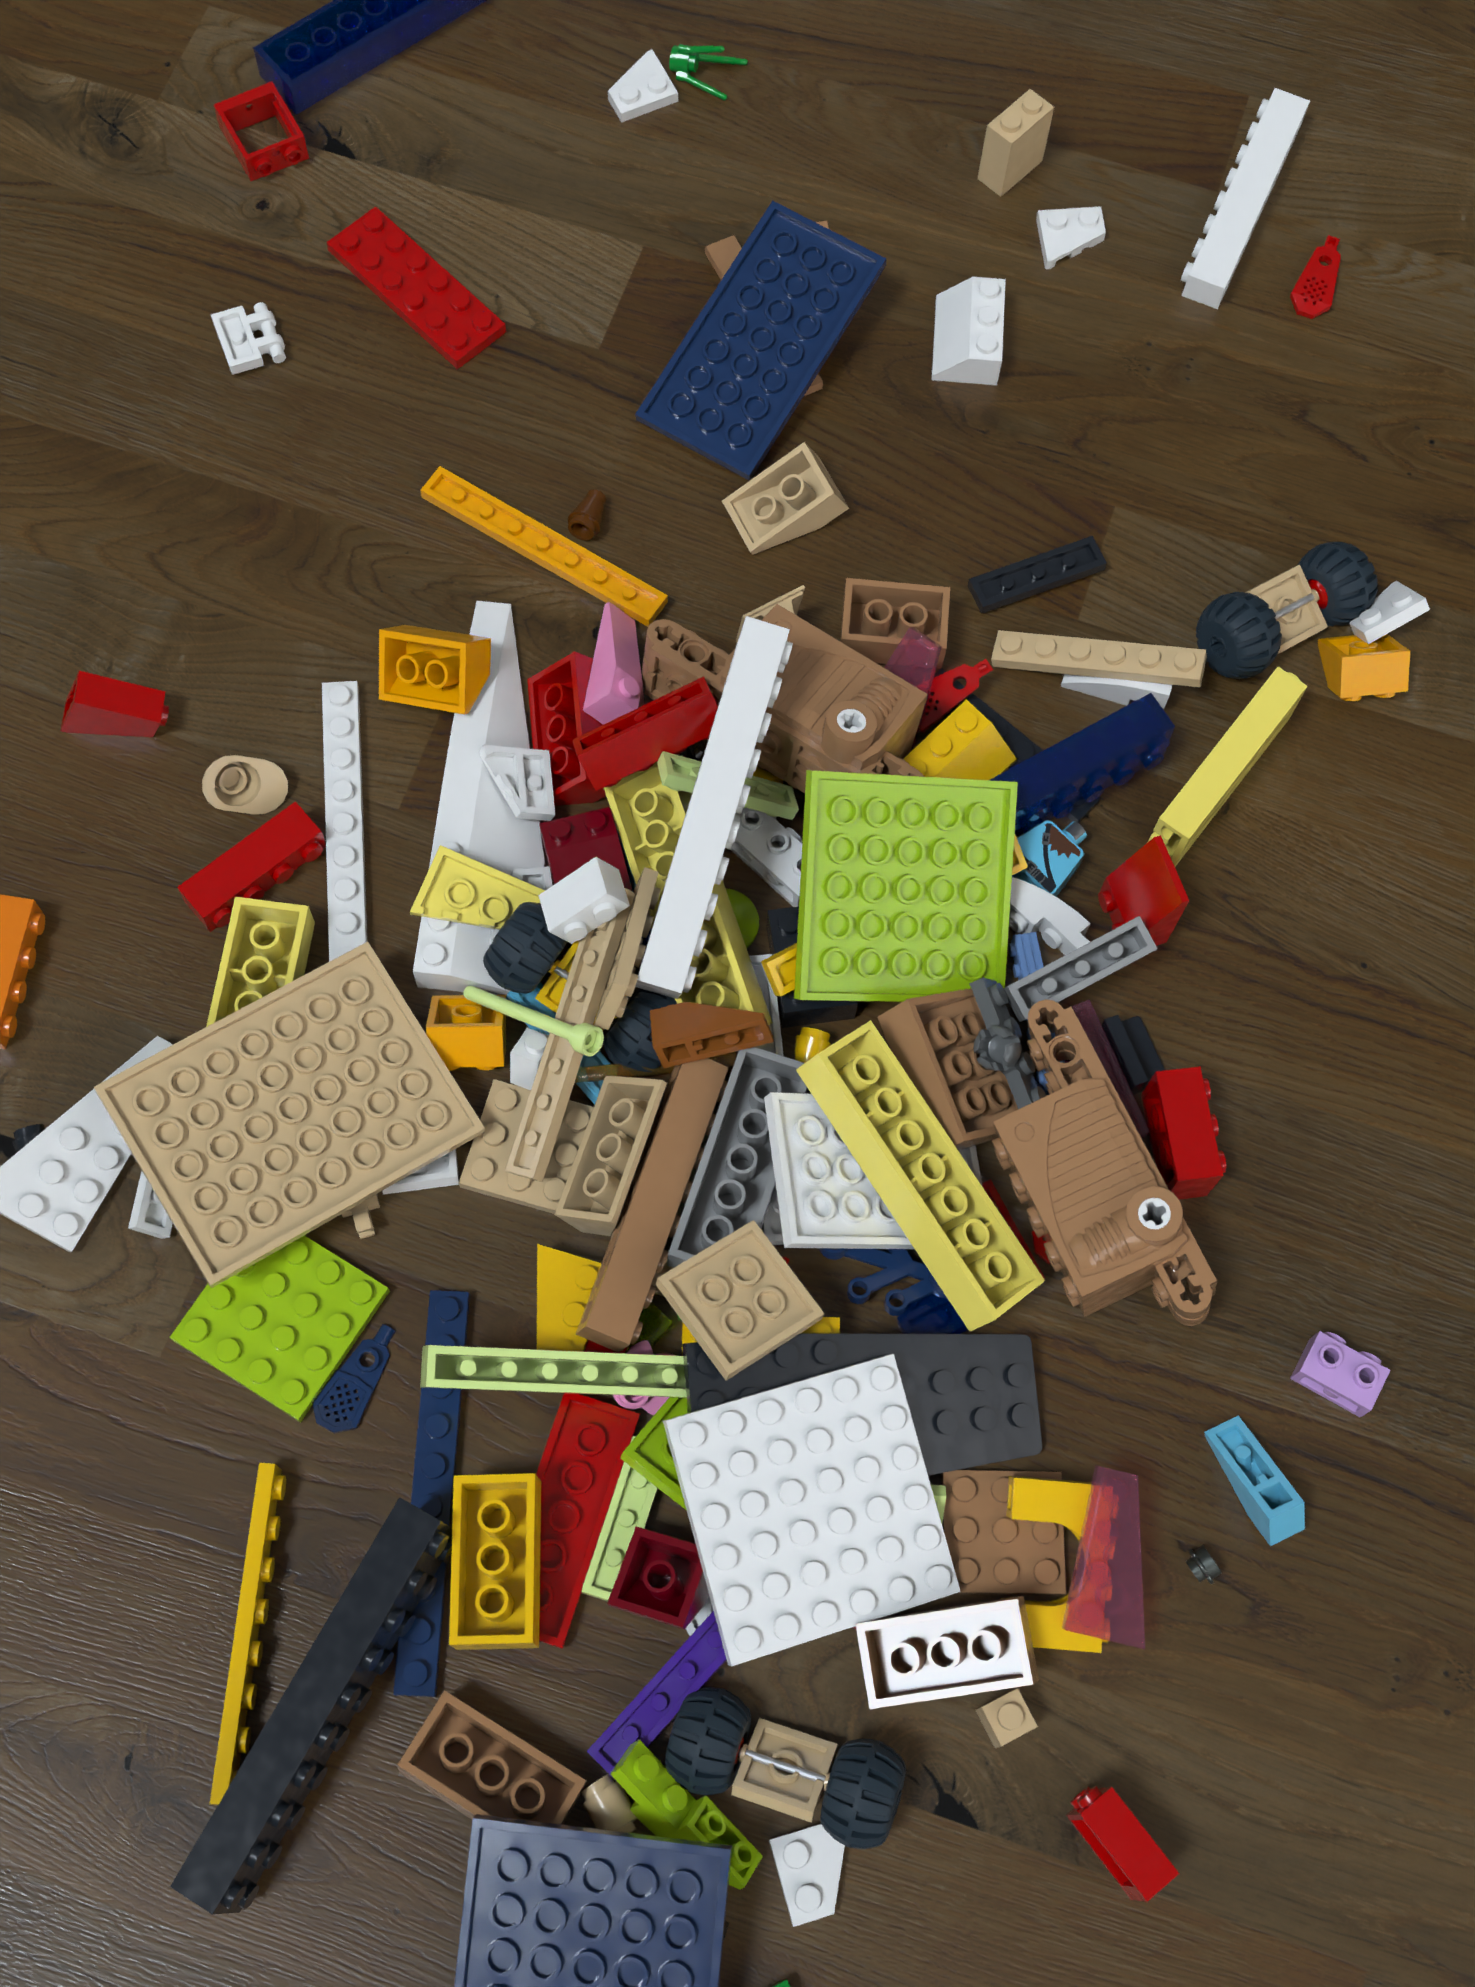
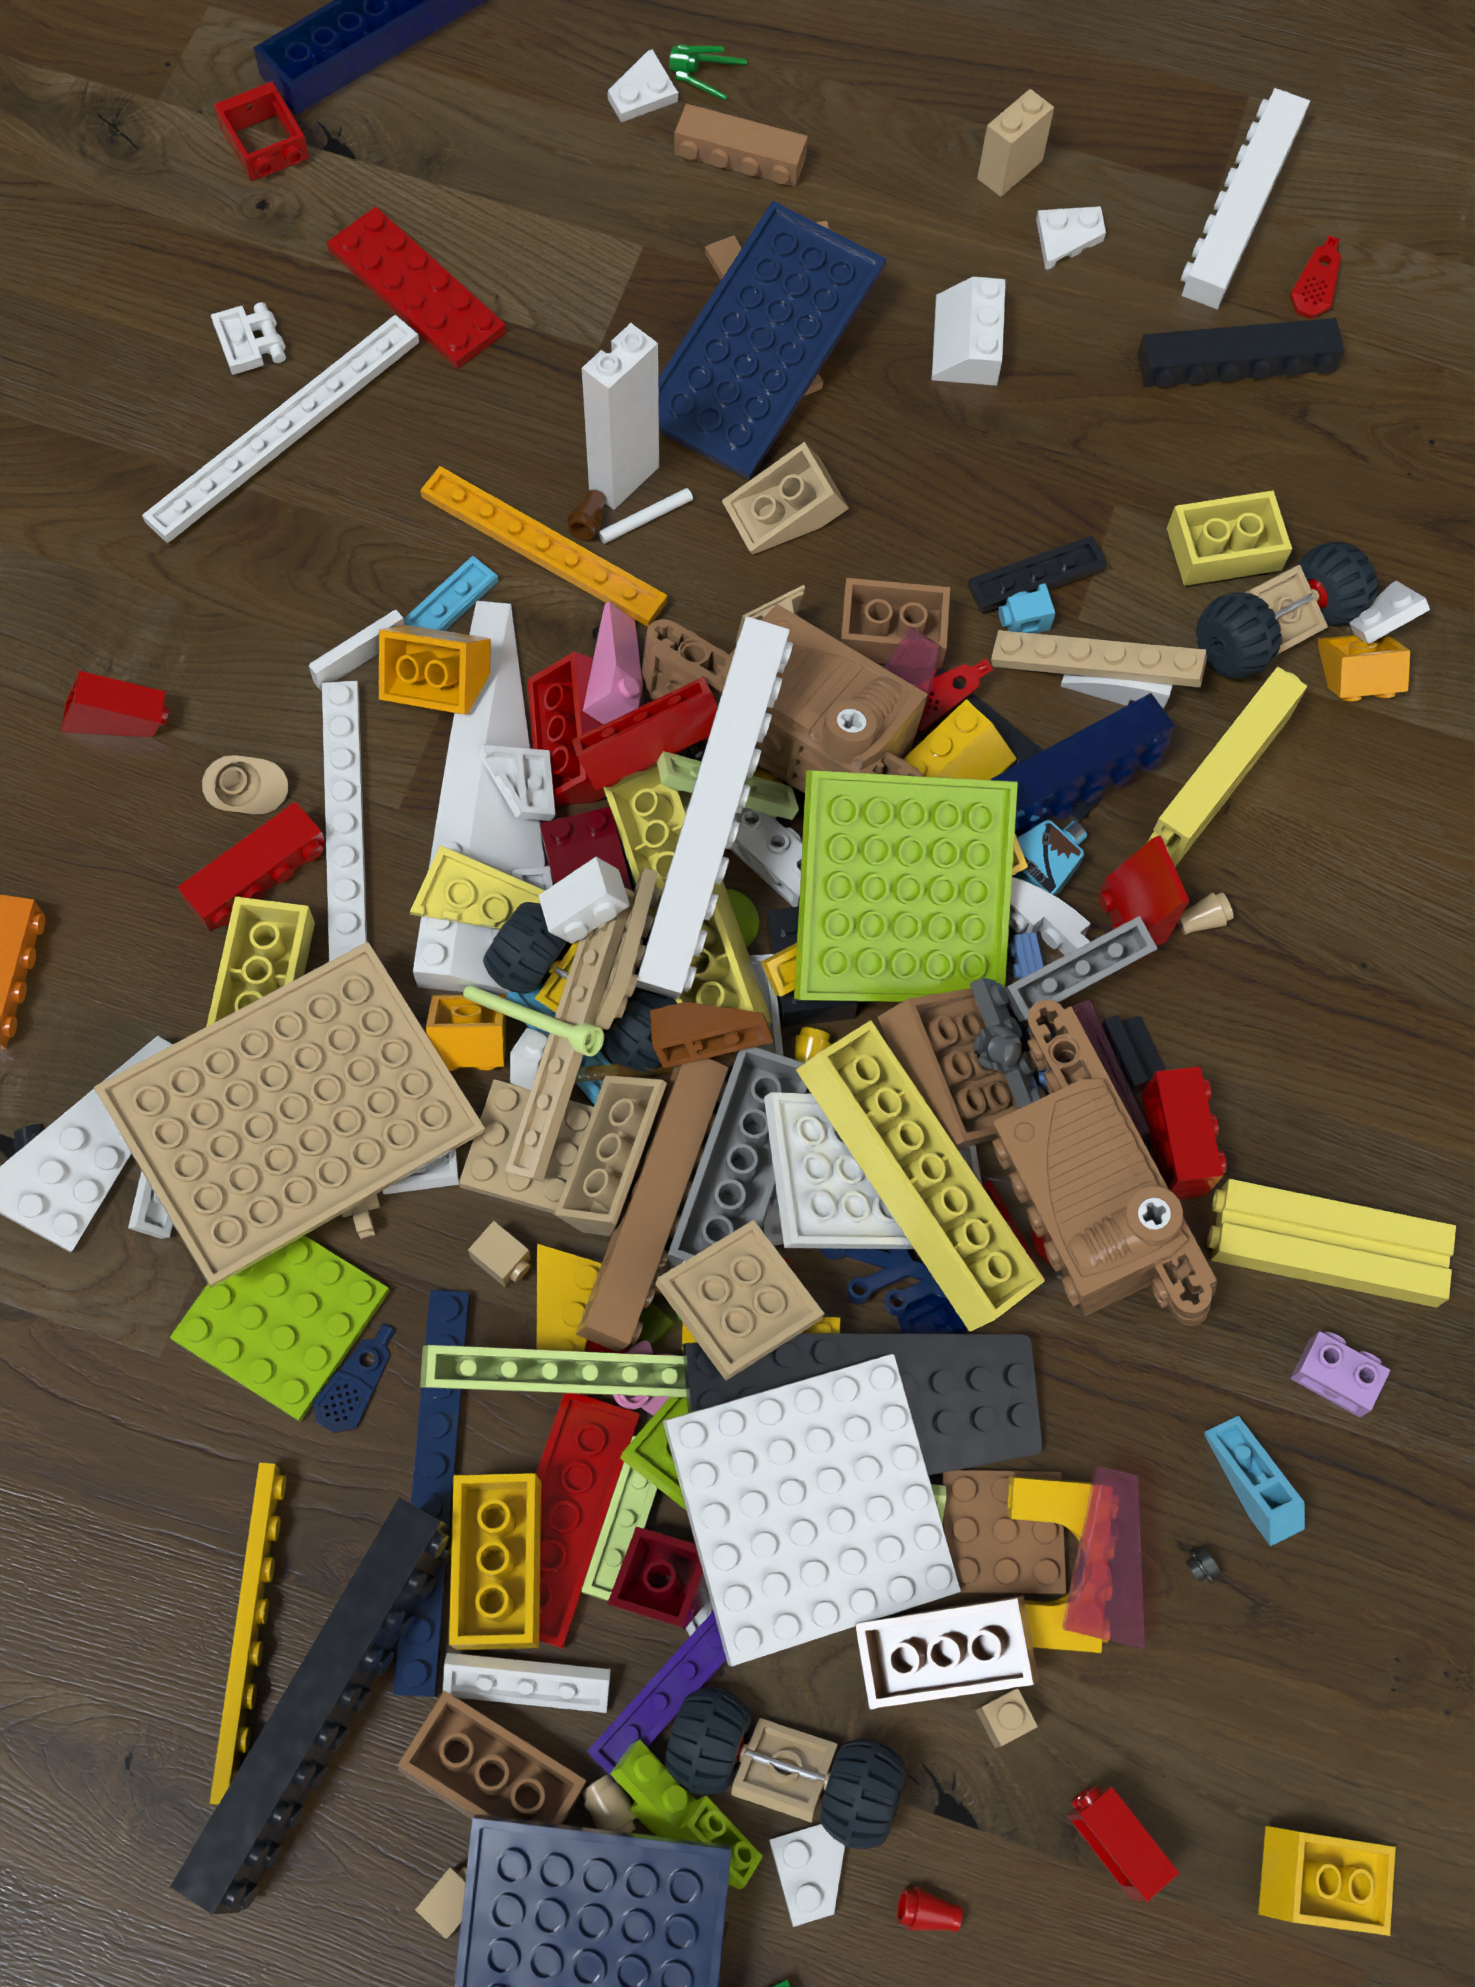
none -> white plate [142,315,419,543]
none -> white tile [309,610,405,691]
none -> medium azure tile [404,556,498,631]
none -> tan brick [415,1866,467,1940]
none -> white plate [443,1653,611,1713]
none -> tan brick [468,1221,531,1288]
none -> white brick [582,323,659,510]
none -> white bar [598,488,693,544]
none -> medium nougat brick [674,104,808,187]
none -> red cone [897,1886,962,1932]
none -> medium azure brick [999,584,1055,634]
none -> black brick [1137,318,1345,387]
none -> light yellow brick [1167,490,1292,586]
none -> tan cone [1177,892,1234,935]
none -> light yellow brick [1207,1179,1456,1308]
none -> yellow slope [1258,1826,1396,1936]

